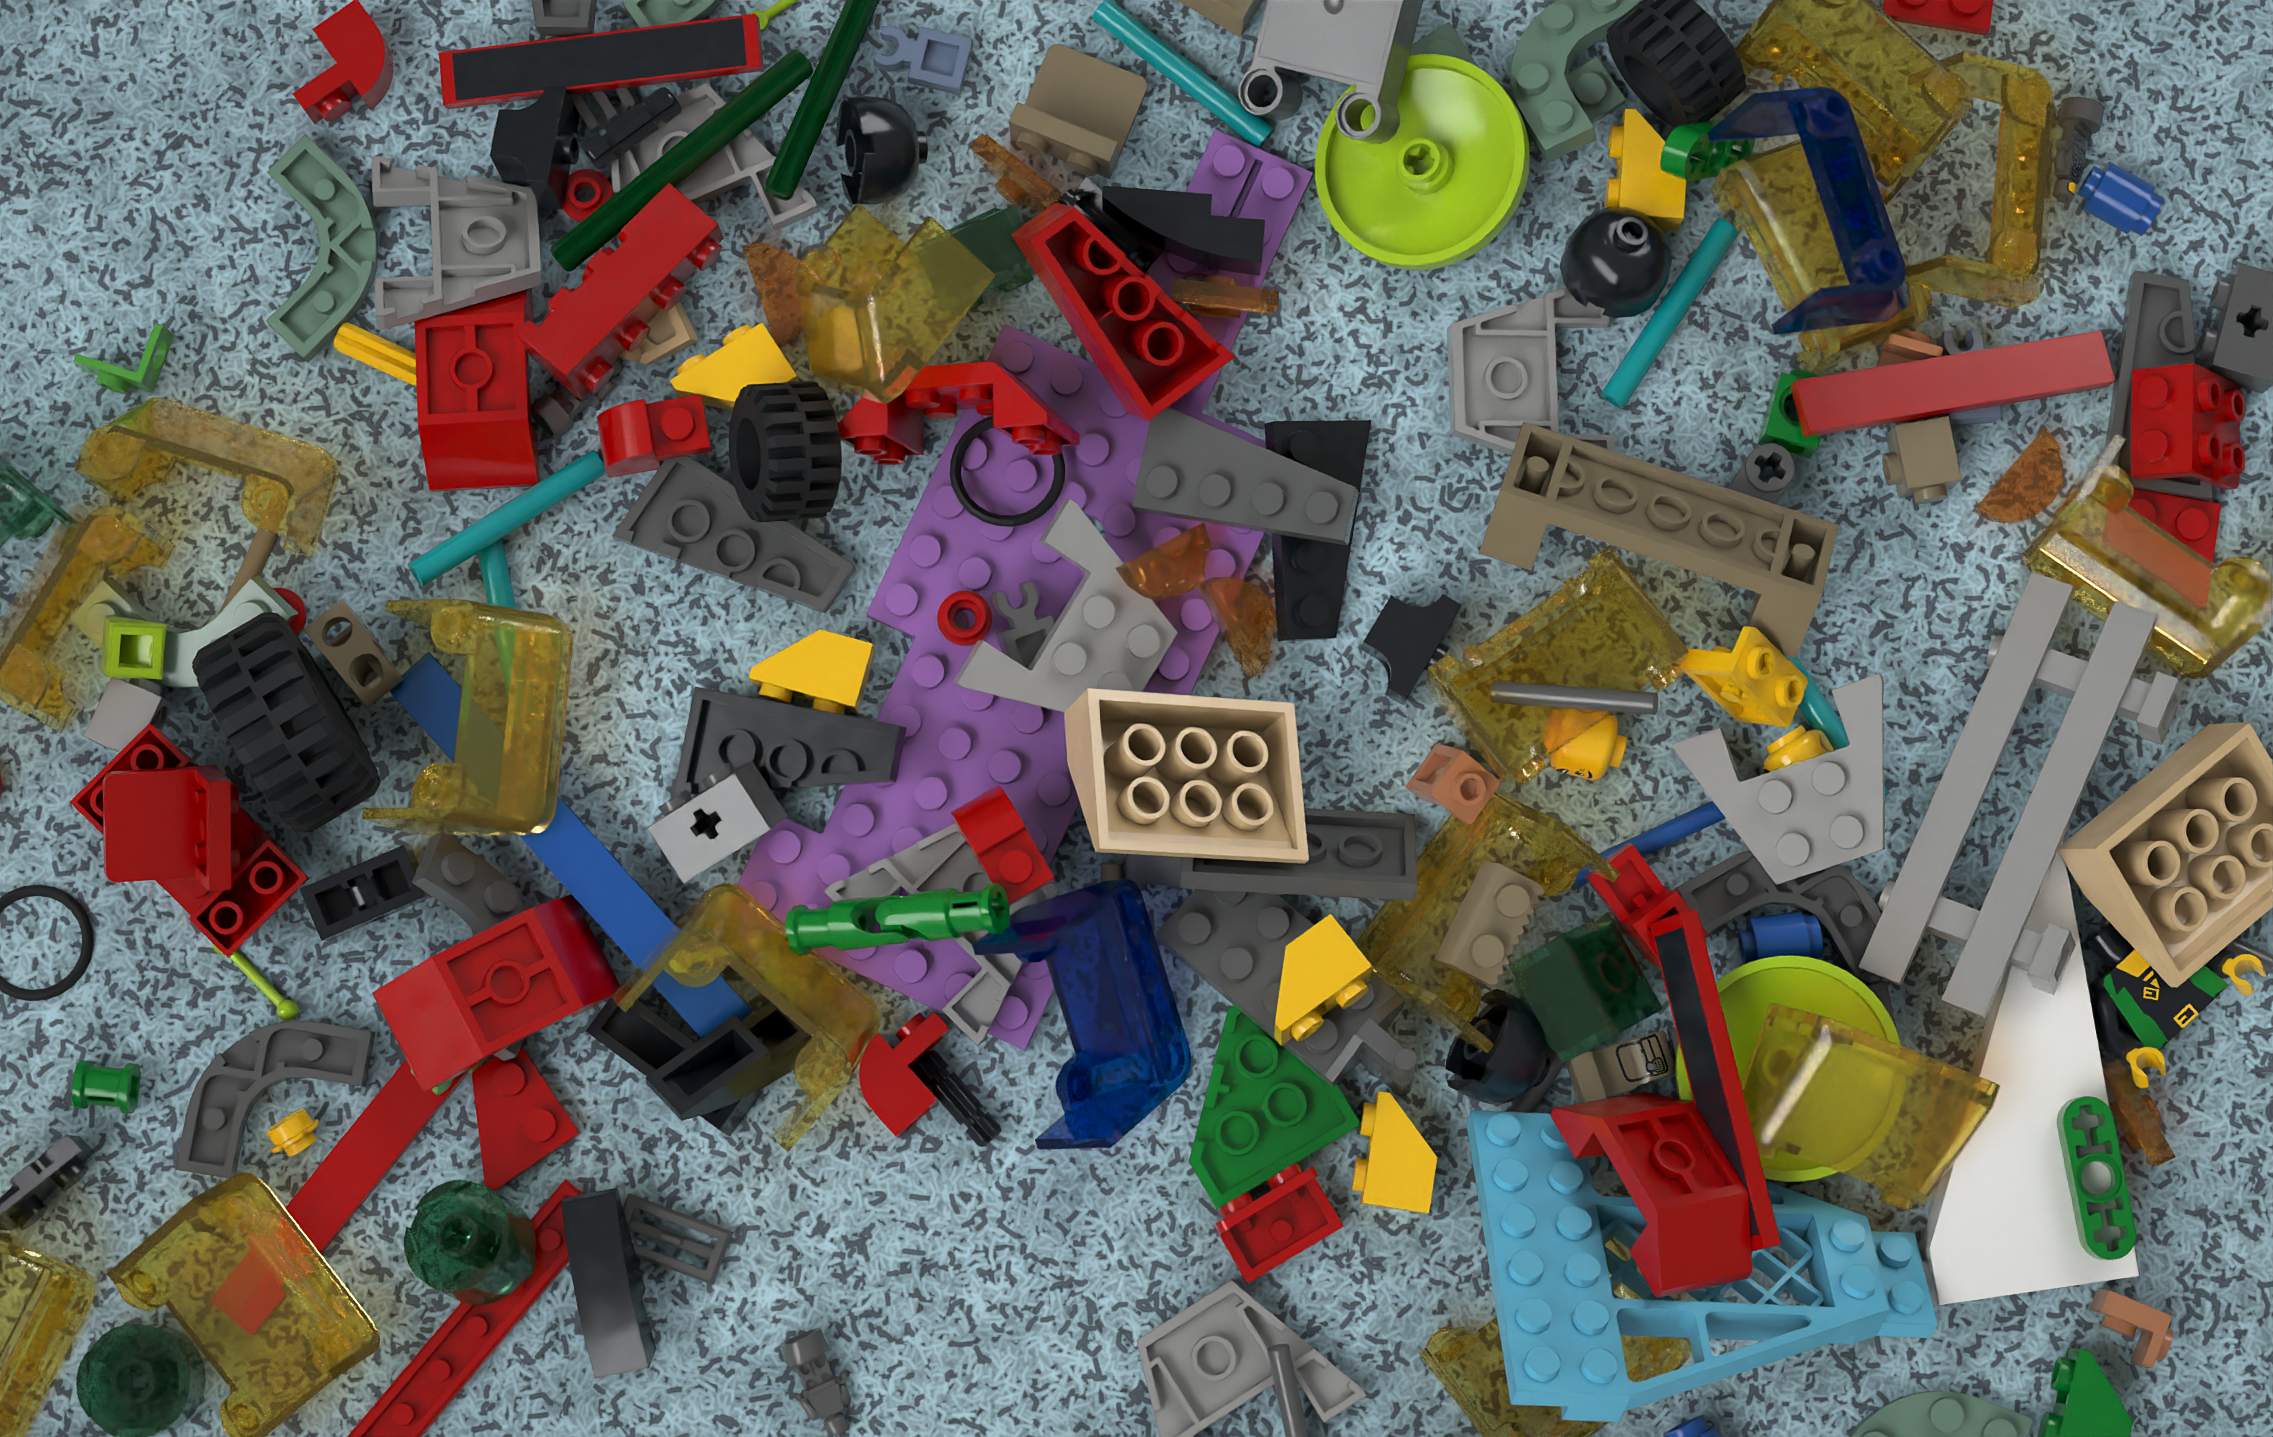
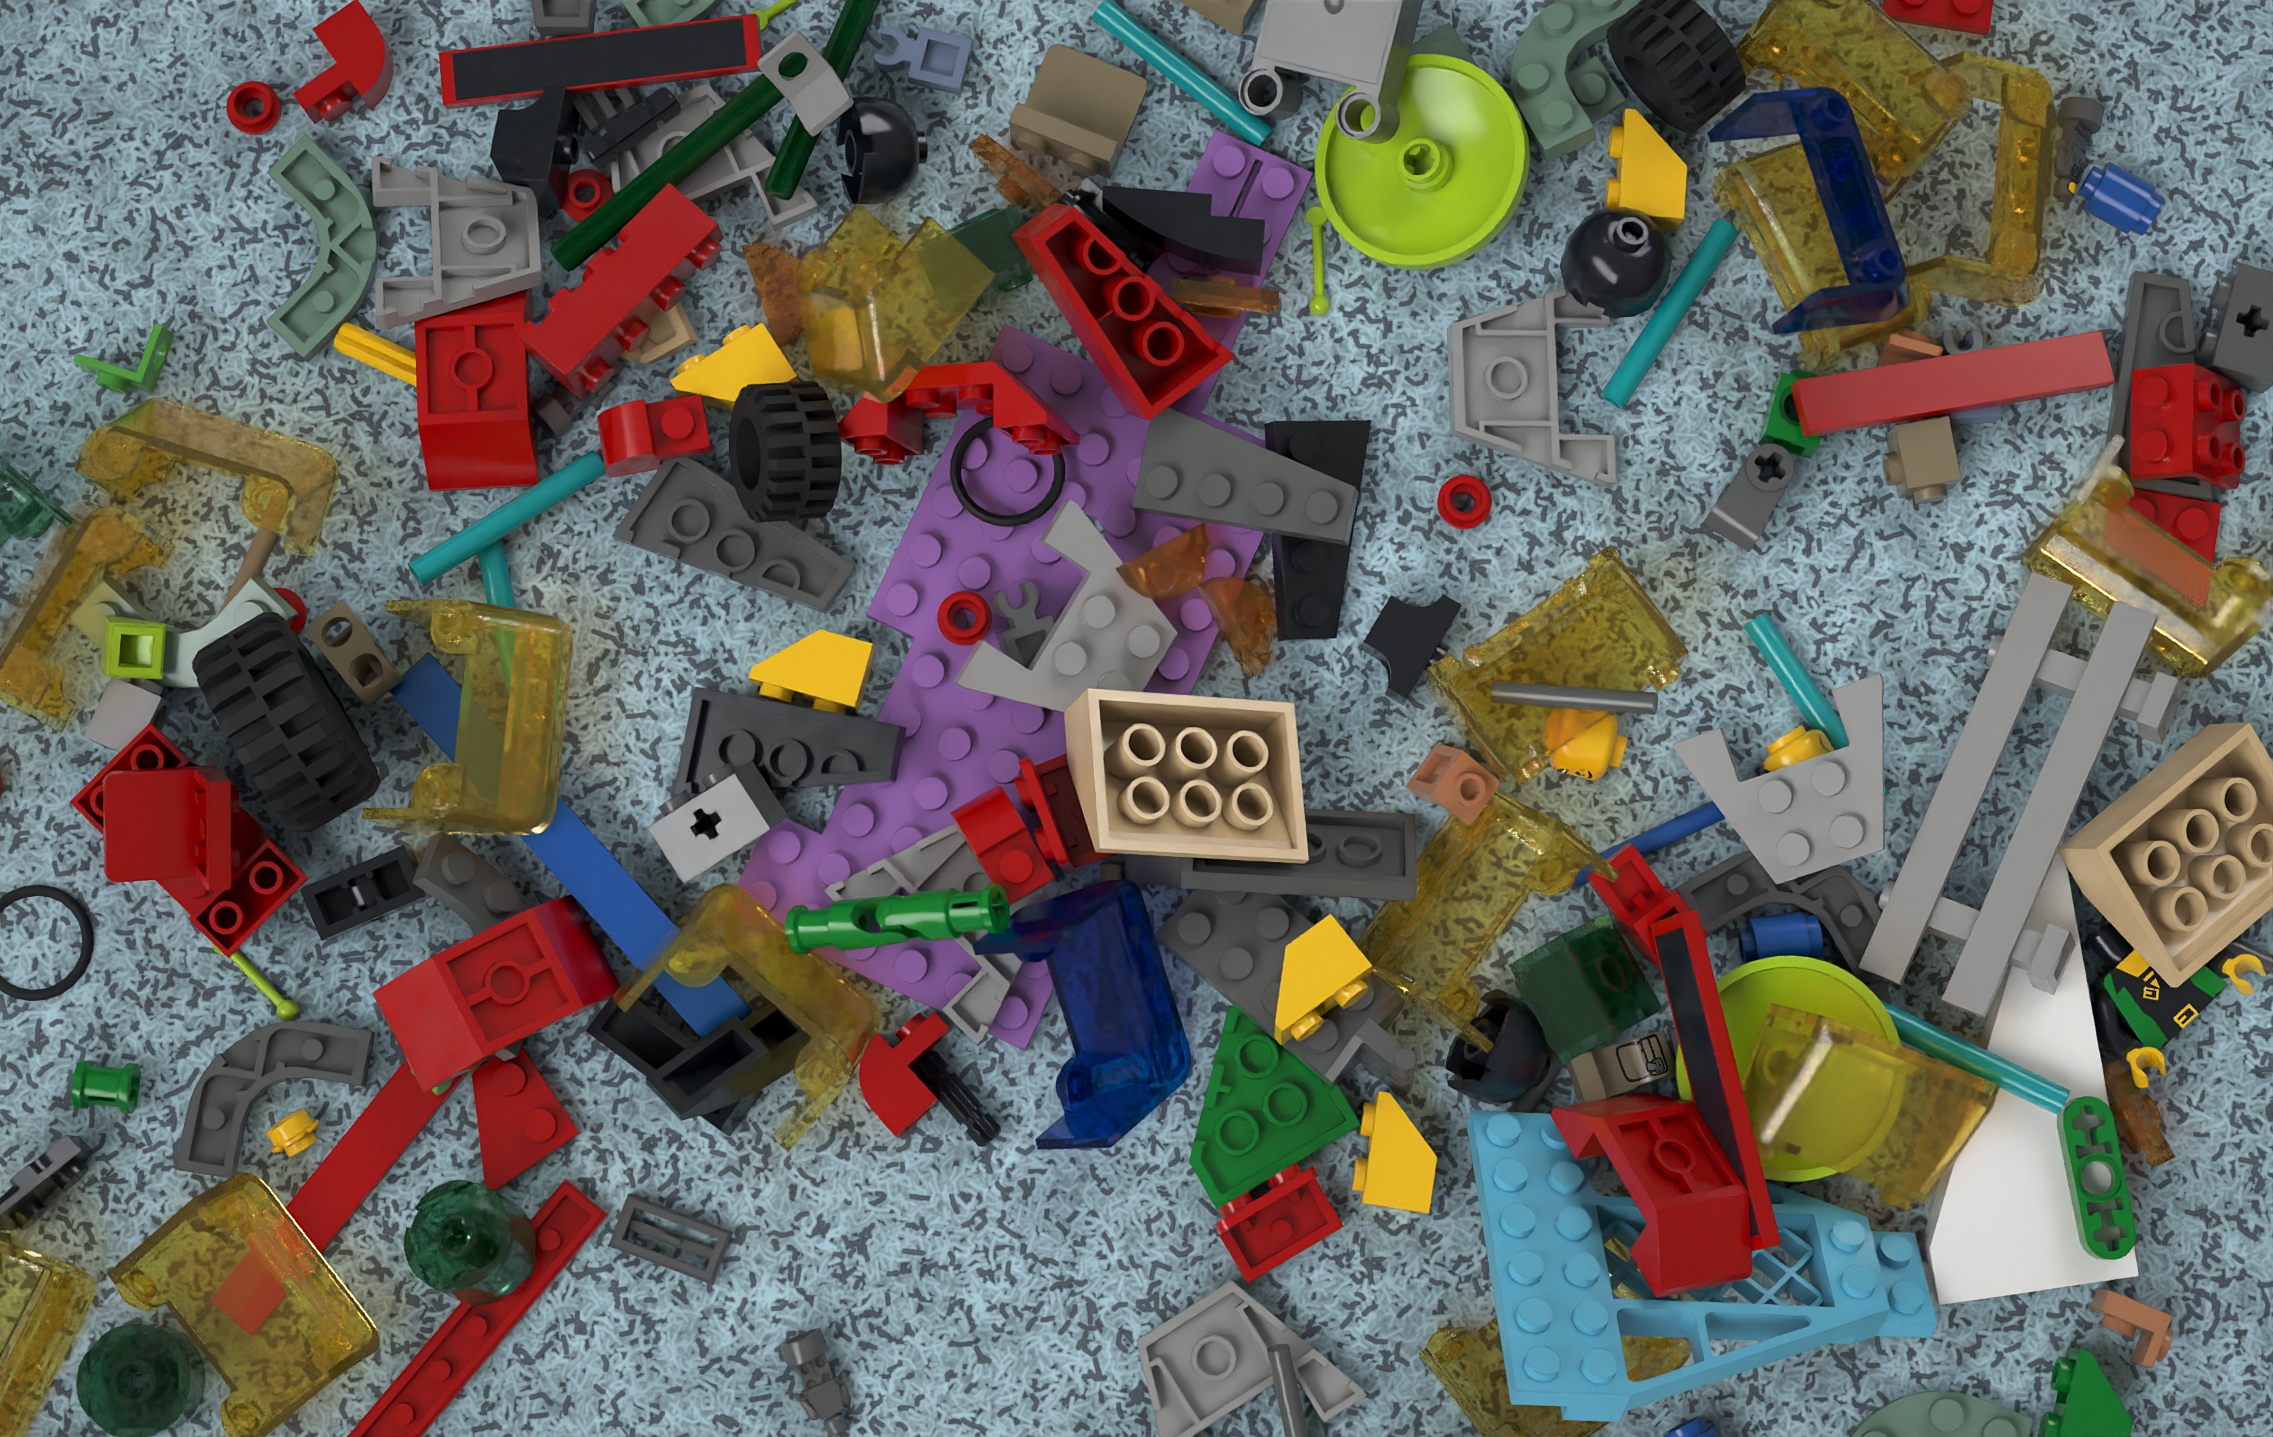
black slope [561,1188,656,1378] -> none
dark tan brick [1434,861,1544,986] -> none
dark tan plate [1479,422,1839,658] -> none
green beam [1660,118,1755,181] -> none
yellow bracket [1680,626,1808,728] -> none
clear orange plate [1972,427,2063,524] -> none
none -> red plate [226,81,282,135]
none -> light grey bracket [757,30,854,136]
none -> red bracket [1013,753,1120,874]
none -> lime hinge [1306,206,1330,316]
none -> red plate [1437,475,1492,530]
none -> teal piece [1879,999,2071,1116]

